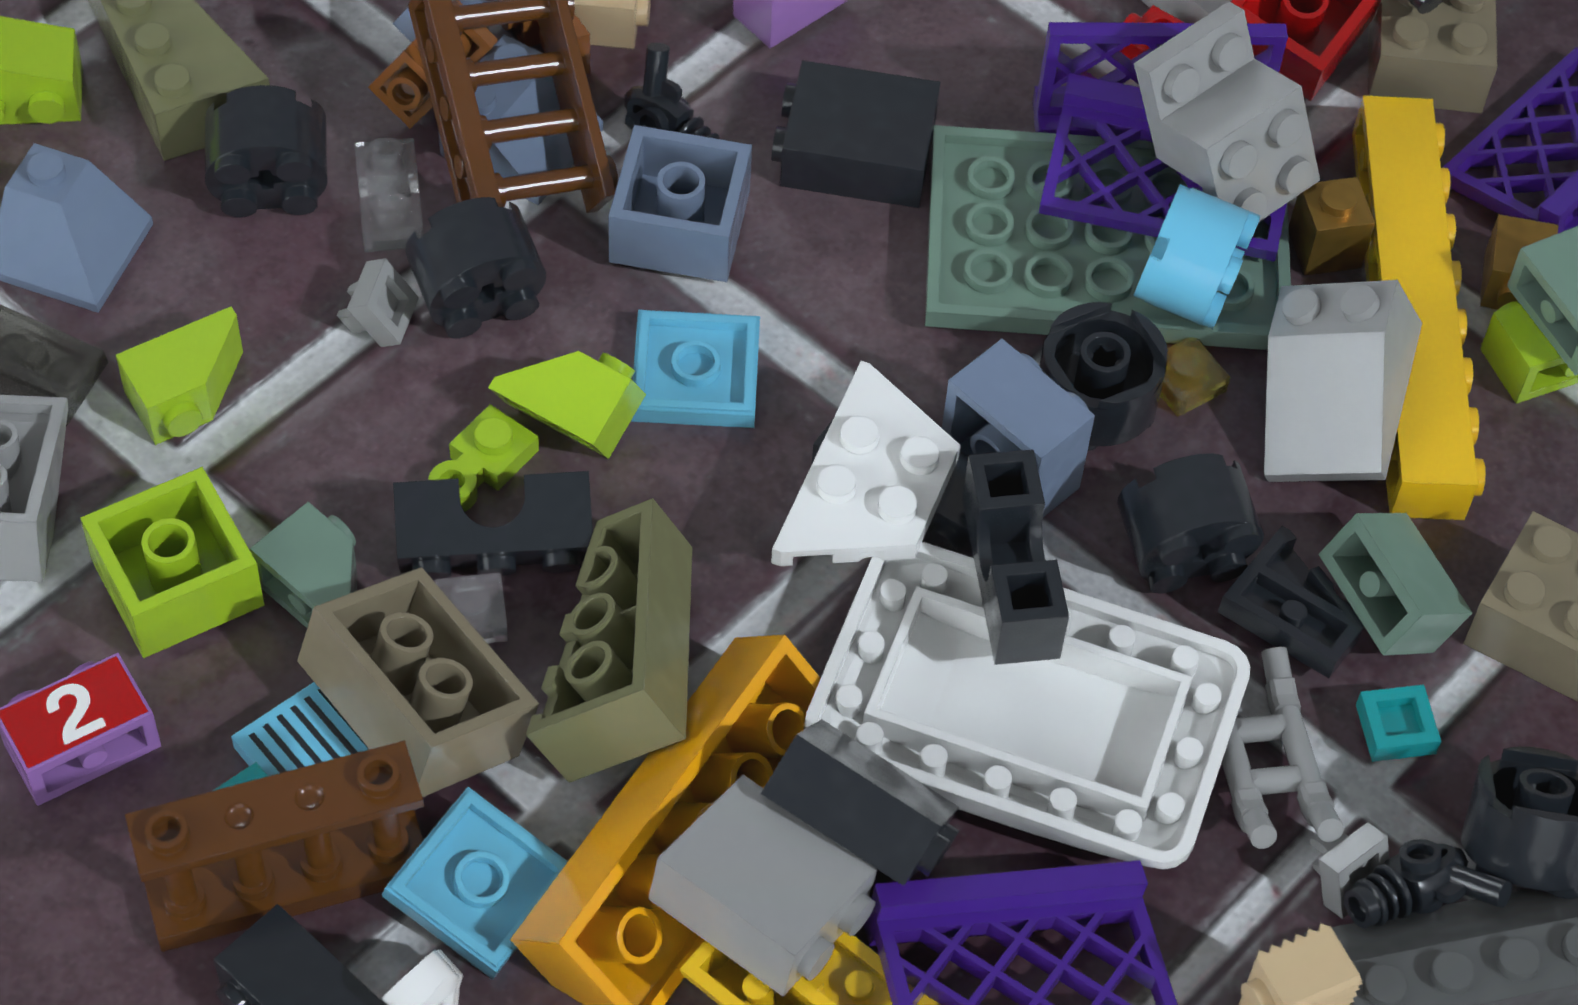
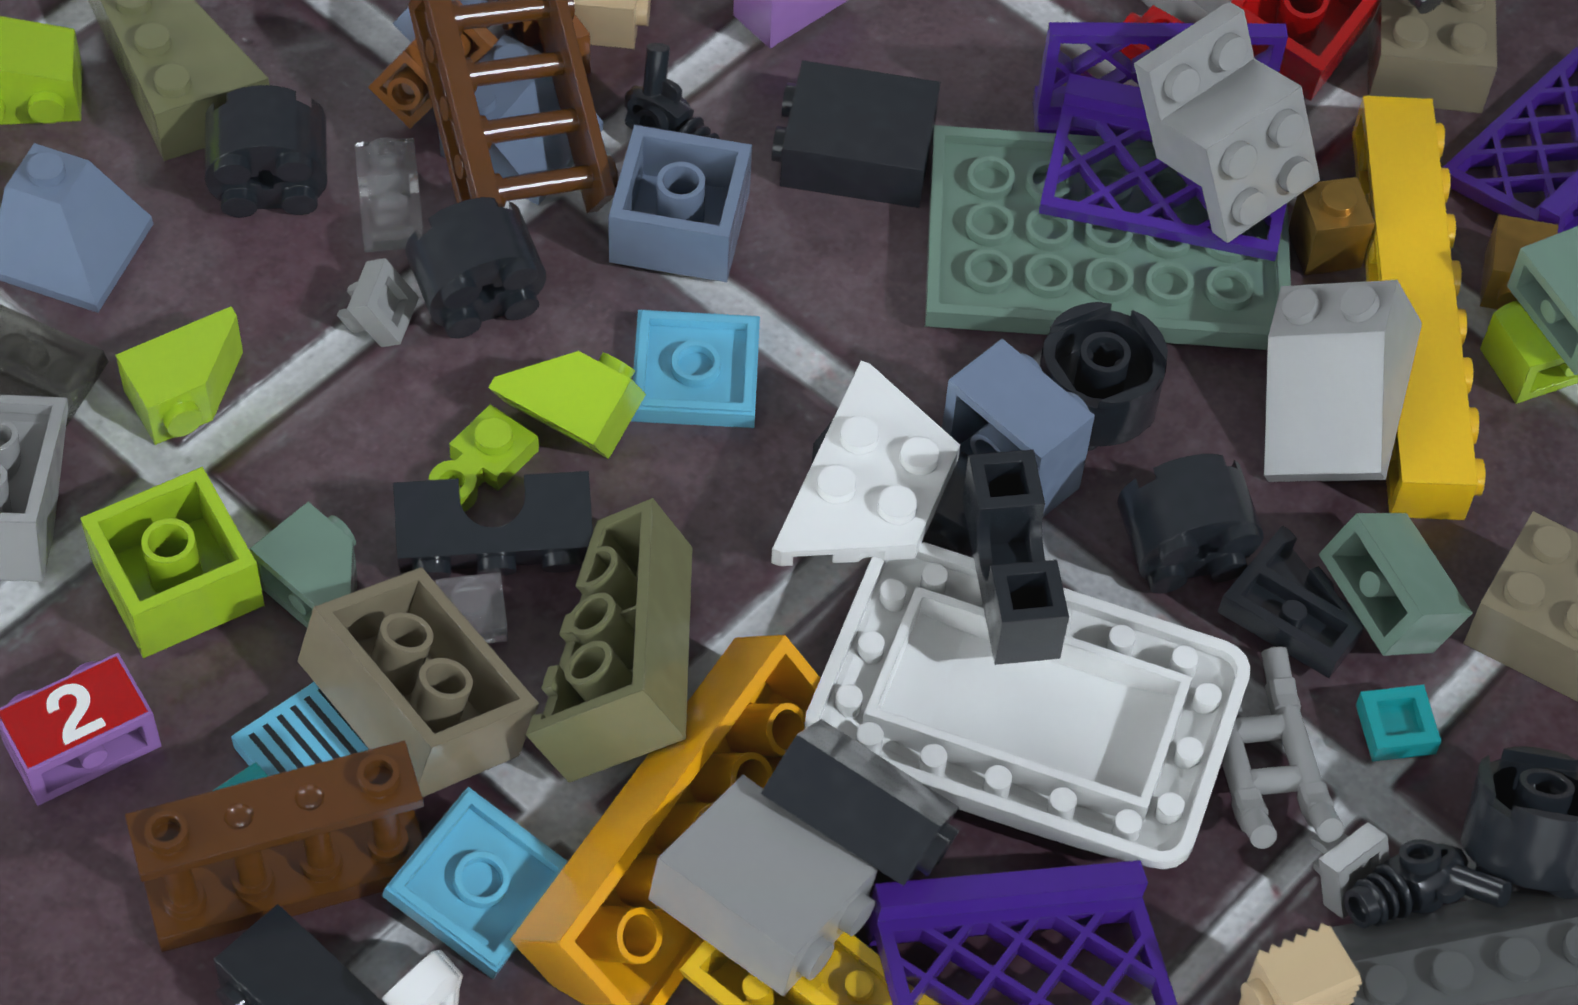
medium azure brick [1133,184,1261,329] -> none
clear yellow plate [1160,337,1231,417] -> none

